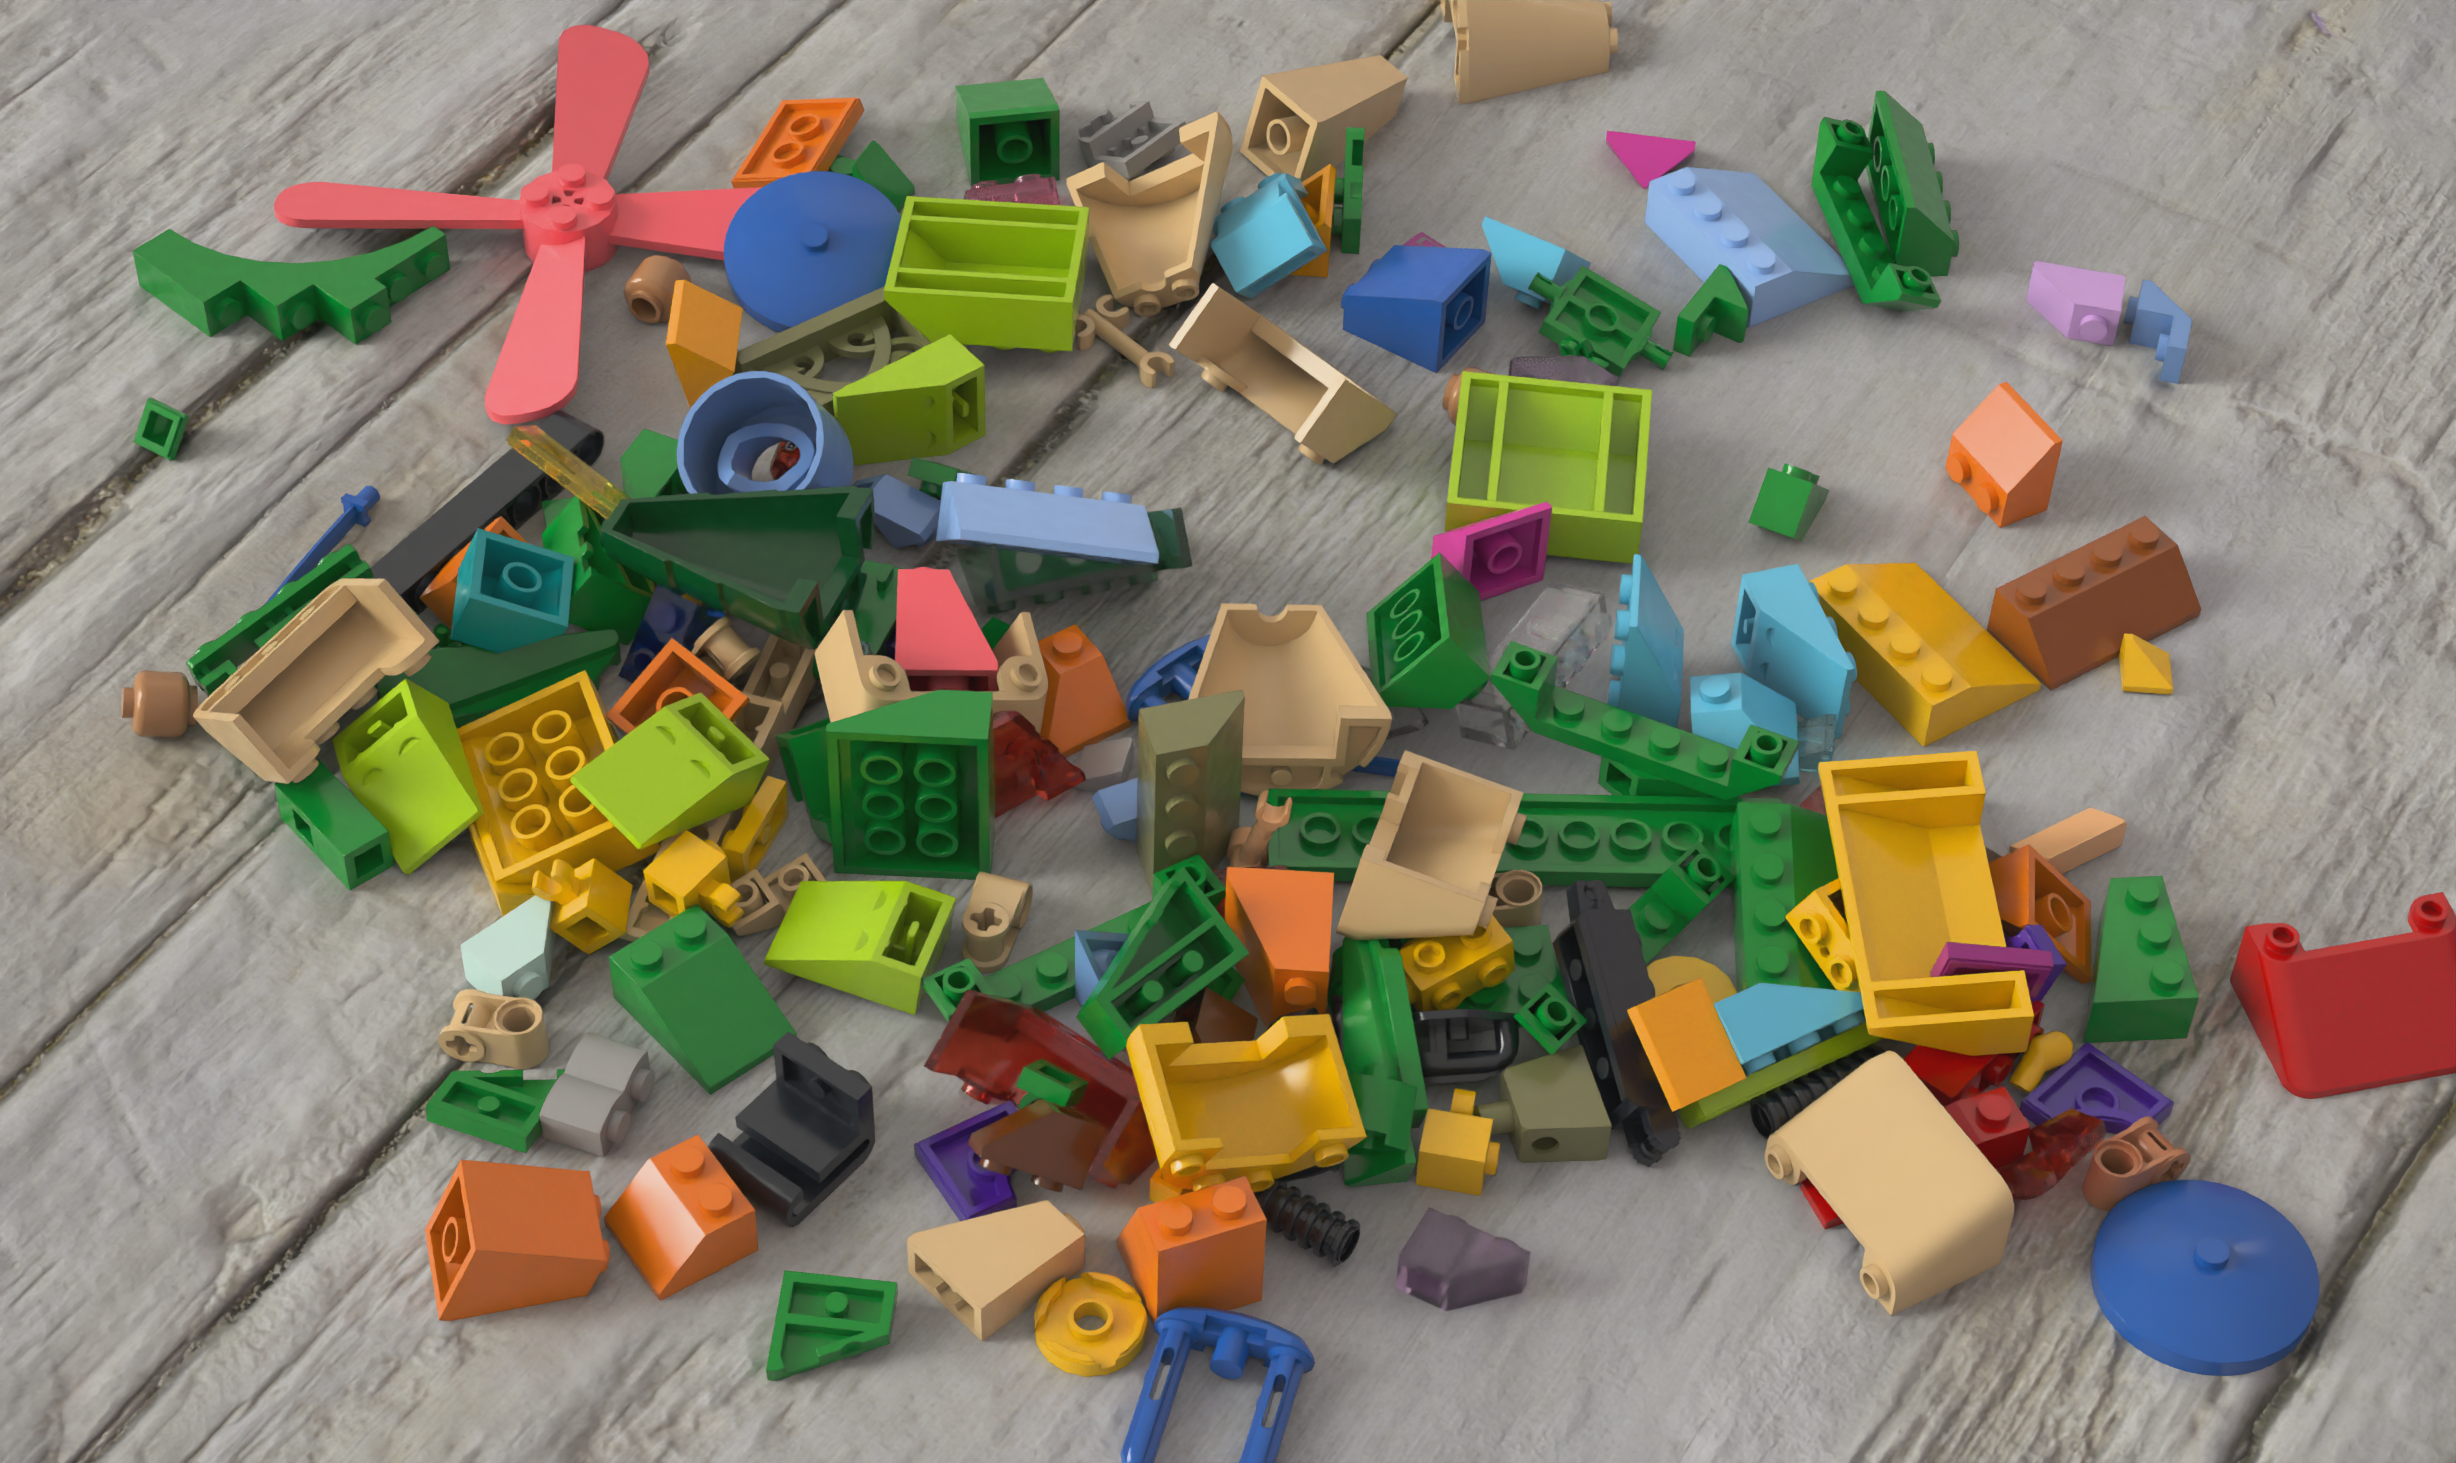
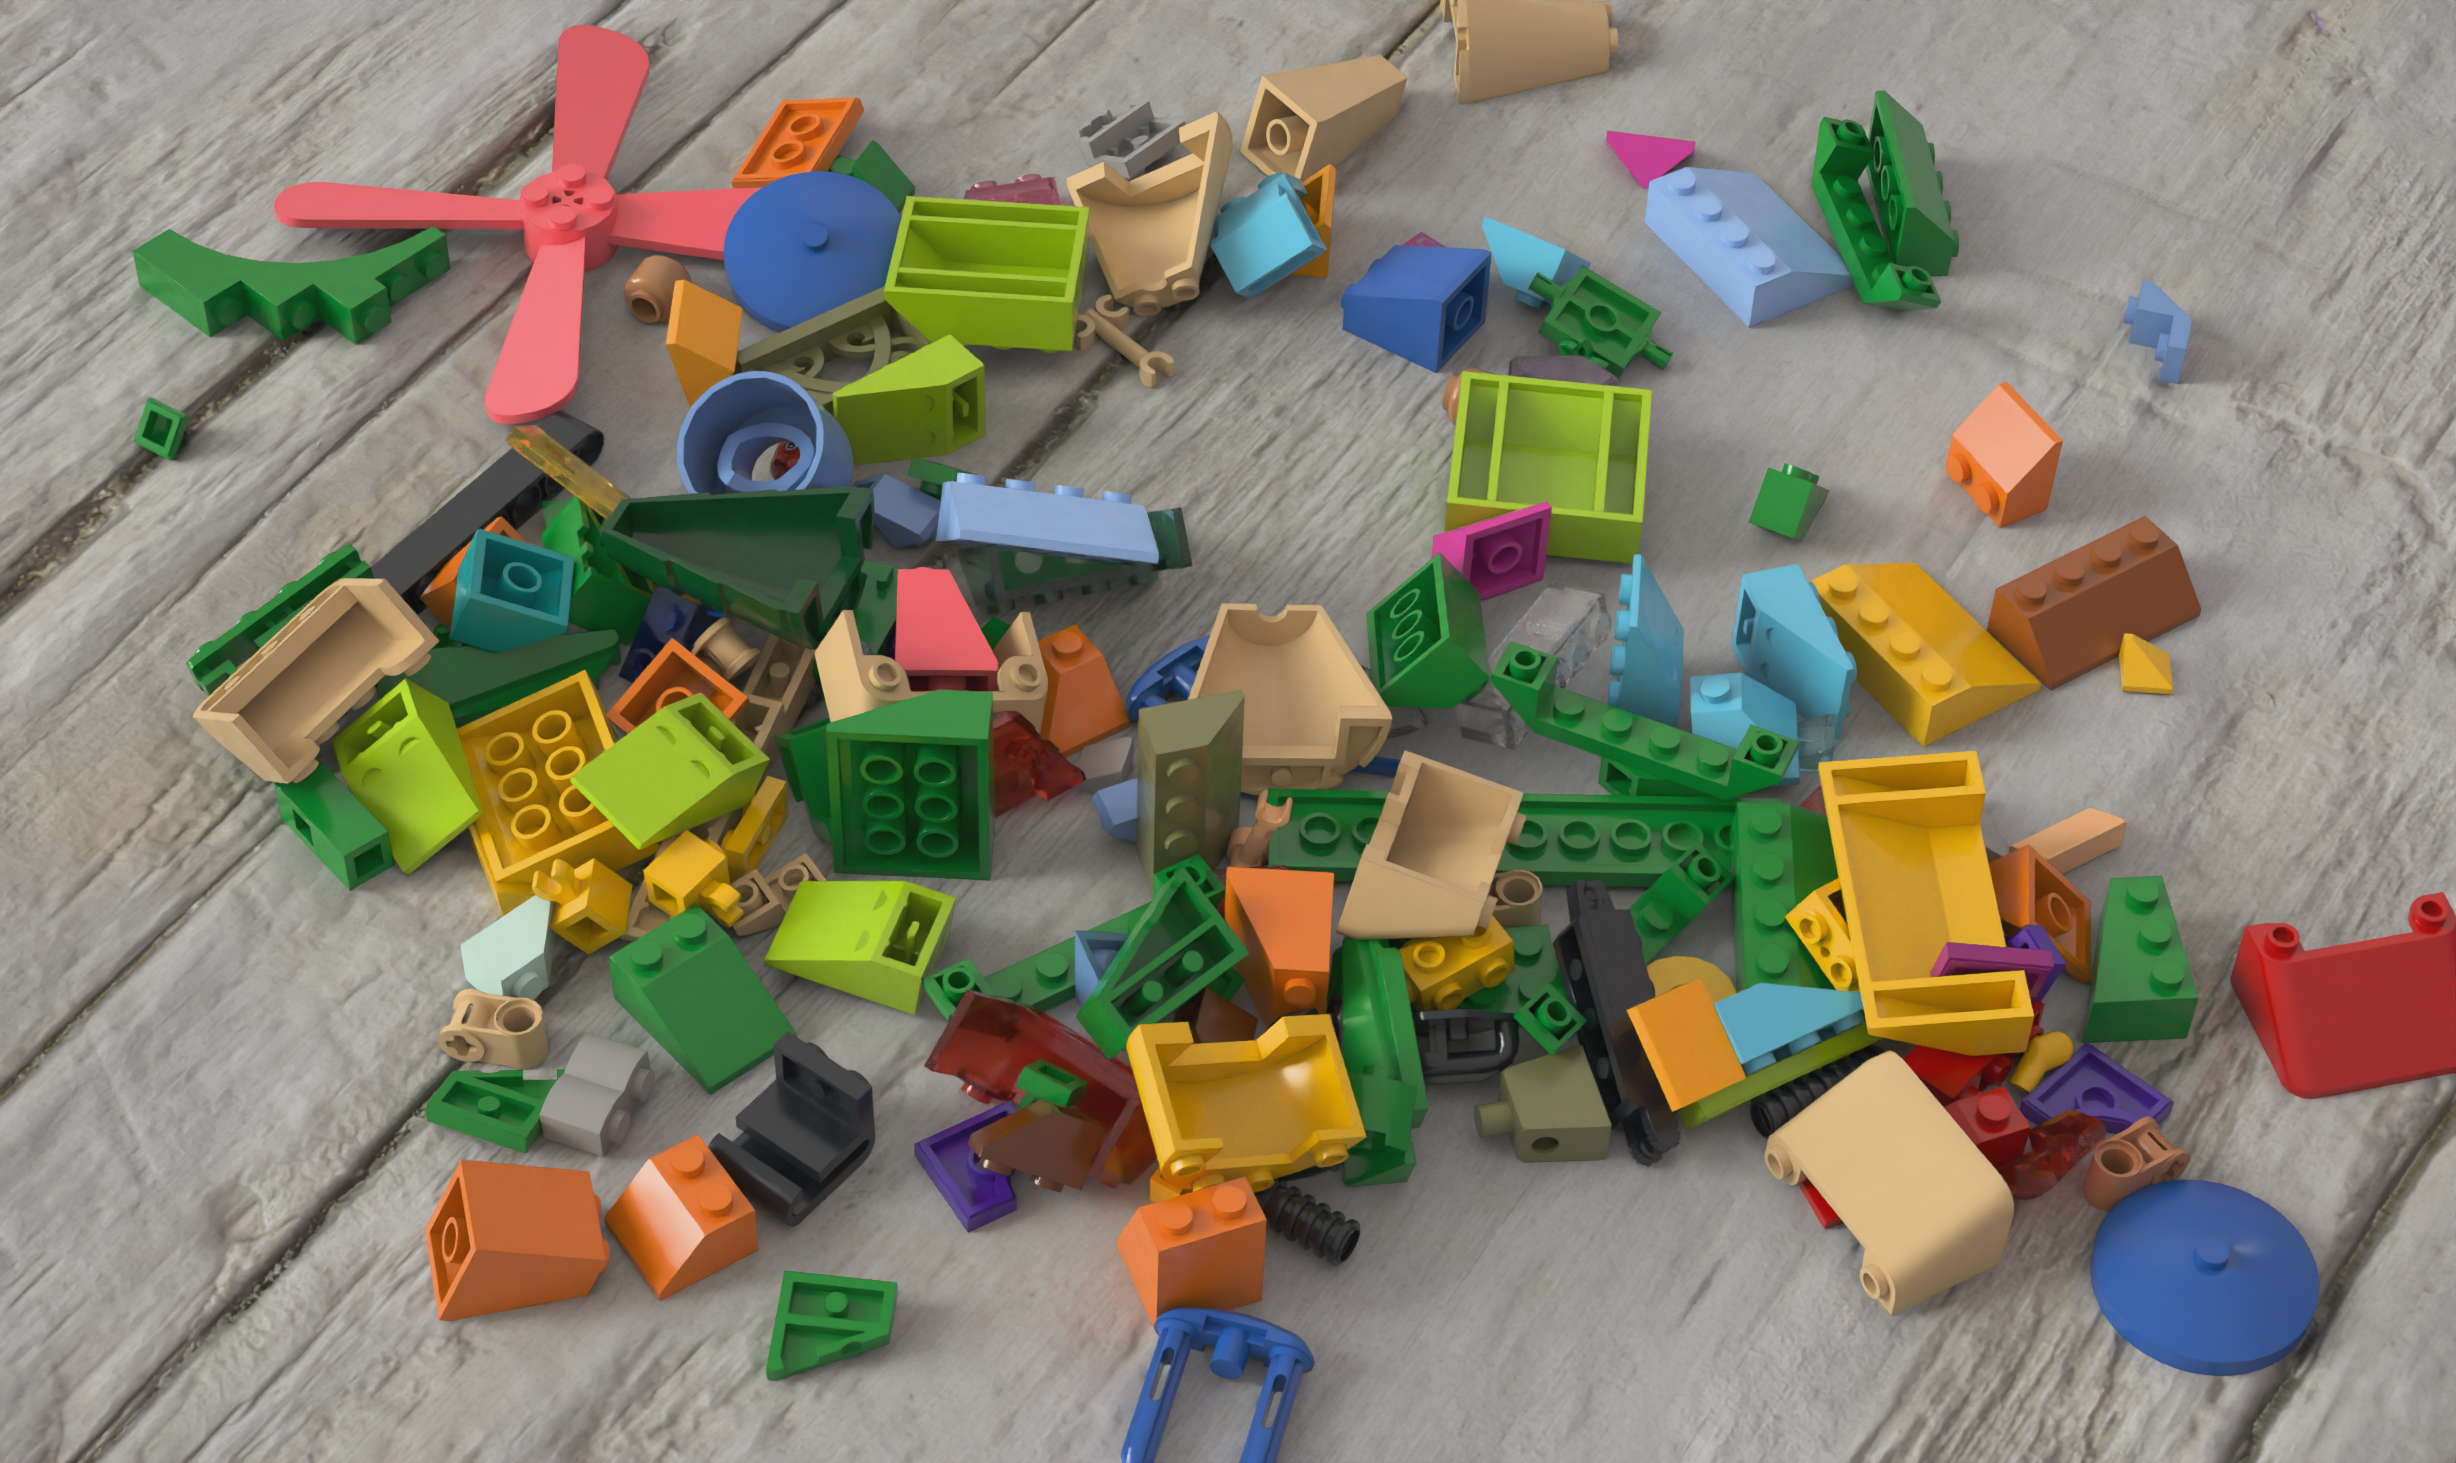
medium nougat head [121,670,198,738] -> none
blue sword [265,486,380,604] -> none
green slope [620,428,689,499] -> none
tan slope [907,1200,1085,1342] -> none
green slope [955,78,1060,189] -> none
tan piece [962,872,1033,973] -> none
yellow tile [1034,1271,1148,1377] -> none
tan windscreen [1169,283,1398,466] -> none
green wing [1333,127,1365,254] -> none
clear purple slope [1396,1207,1531,1311] -> none
yellow brick [1416,1088,1501,1196] -> none
green slope [1673,264,1748,357] -> none
lavender slope [2026,261,2126,346] -> none

